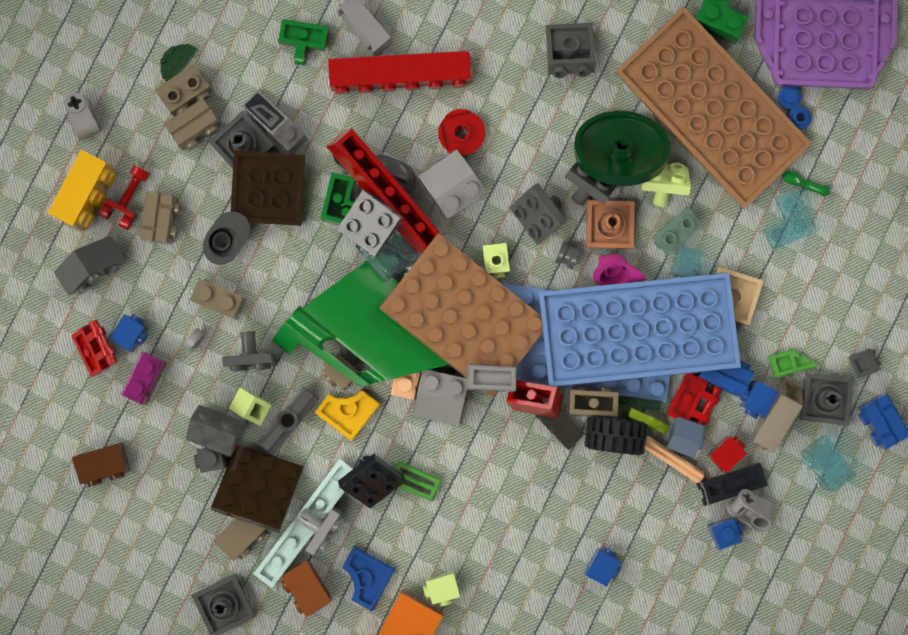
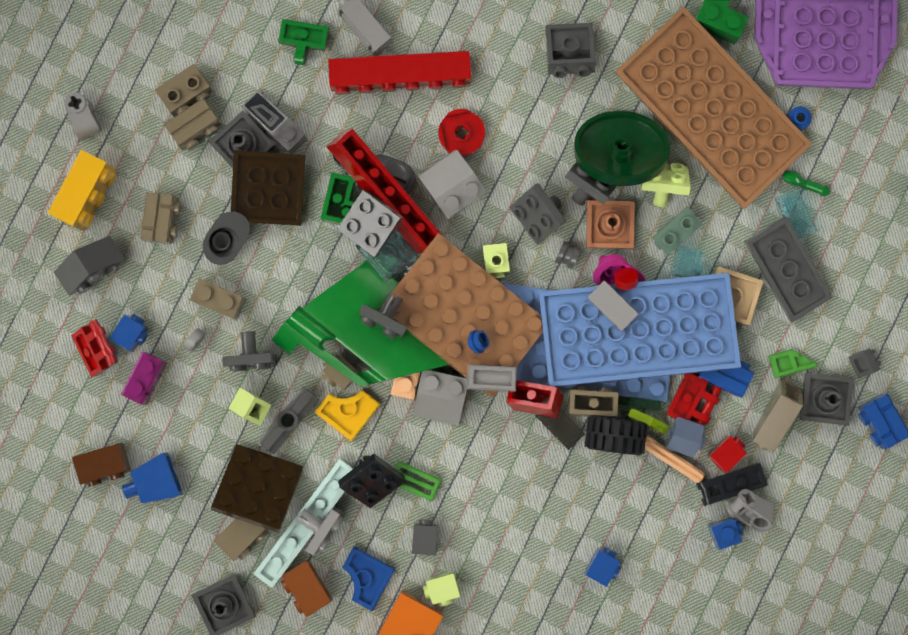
red bar [98,165,150,230] -> none
clear green tile [160,44,198,82] -> none
flat silver slope [185,405,247,457] -> none
dark grey brick [194,448,228,473] -> none
blue brick [740,381,778,419] -> none
blue plate [778,85,802,109] -> none
clear light blue brick [800,436,856,492] -> none
none -> blue torso [122,452,183,503]
none -> dark grey plate [358,292,407,340]
none -> dark grey brick [412,519,438,555]
none -> blue plate [467,330,489,354]
none -> light grey tile [587,281,638,332]
none -> red tile [614,268,638,290]
none -> dark grey plate [744,217,832,322]

